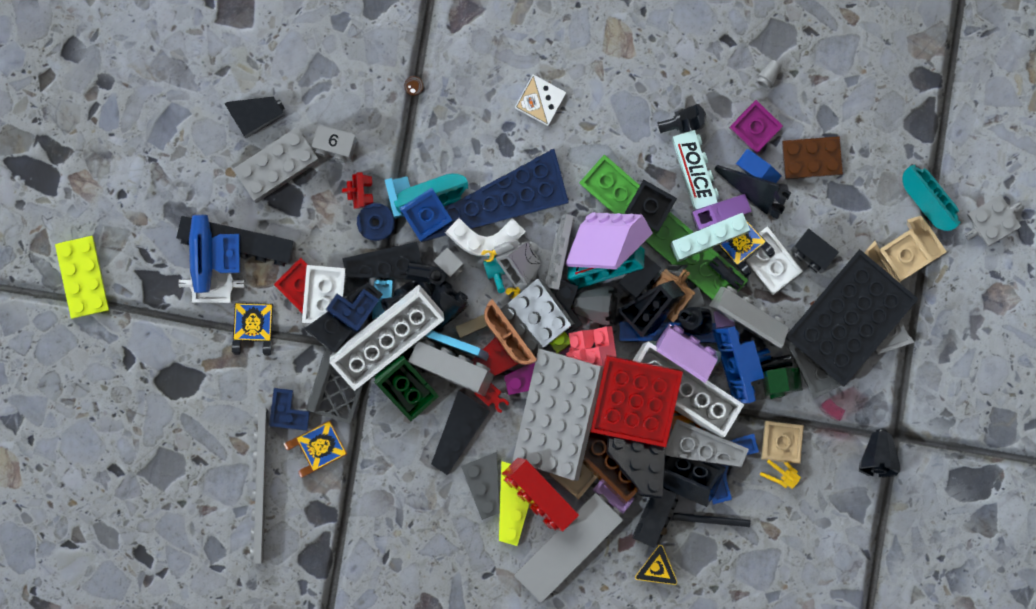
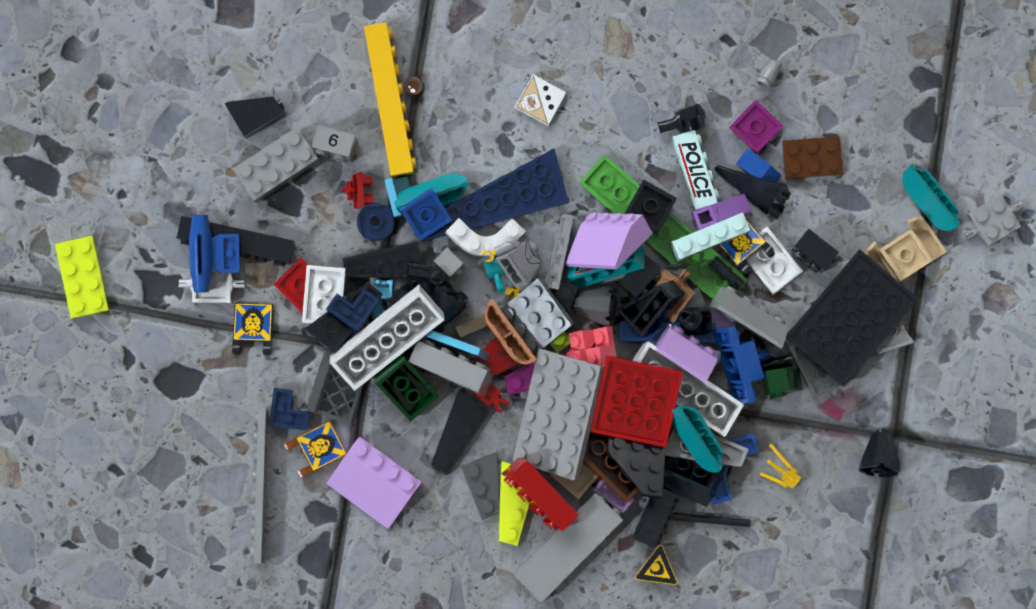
tan plate [761,421,804,464] -> none
none -> lavender slope [326,437,423,529]
none -> yellow brick [364,22,417,178]
none -> teal brick [672,405,724,473]

